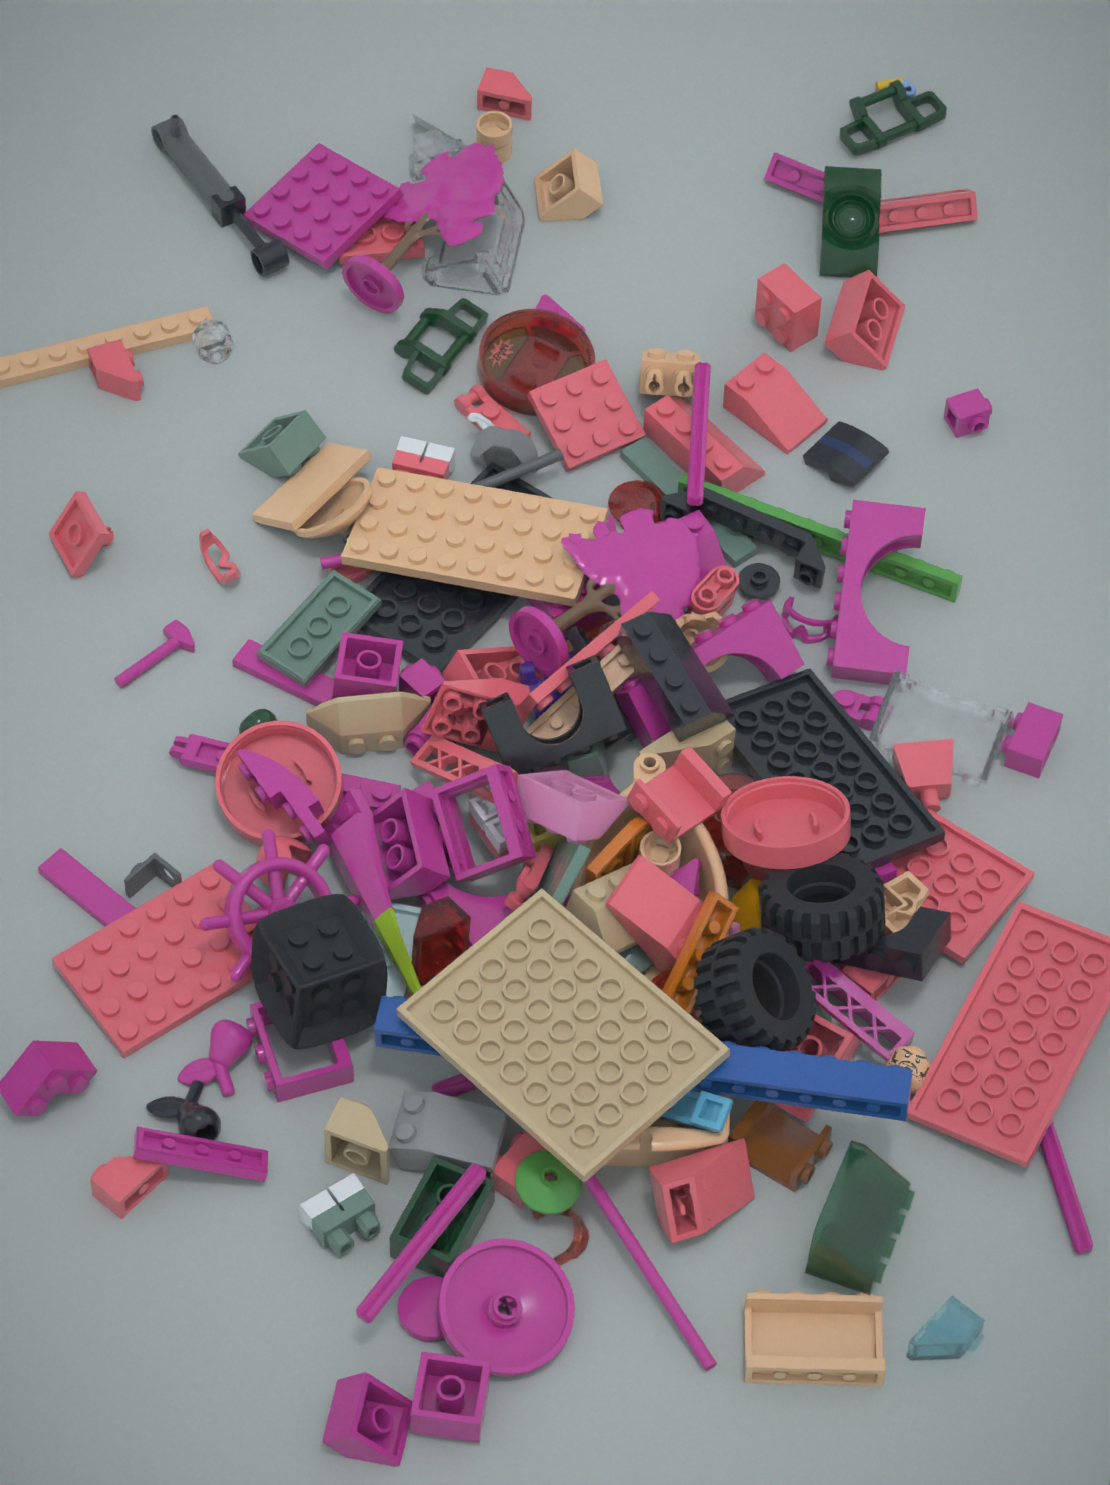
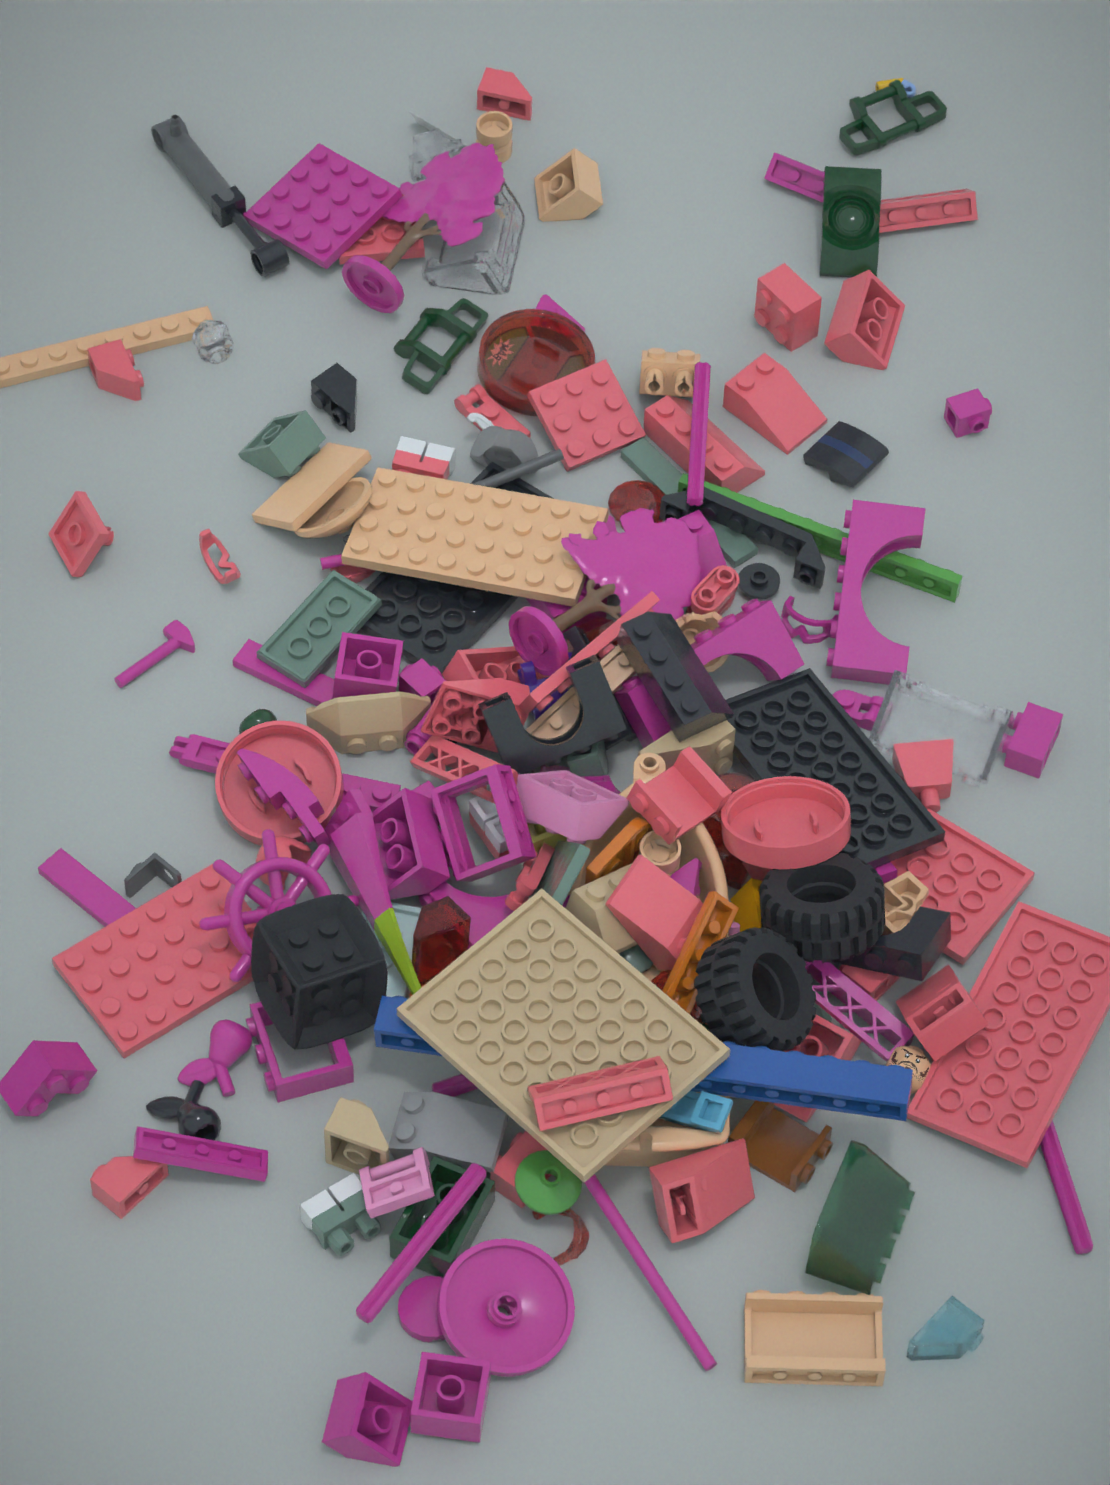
none -> black slope [311,363,357,433]
none -> bright pink plate [359,1147,435,1219]
none -> coral fence [527,1056,673,1131]
none -> coral slope [895,964,989,1061]

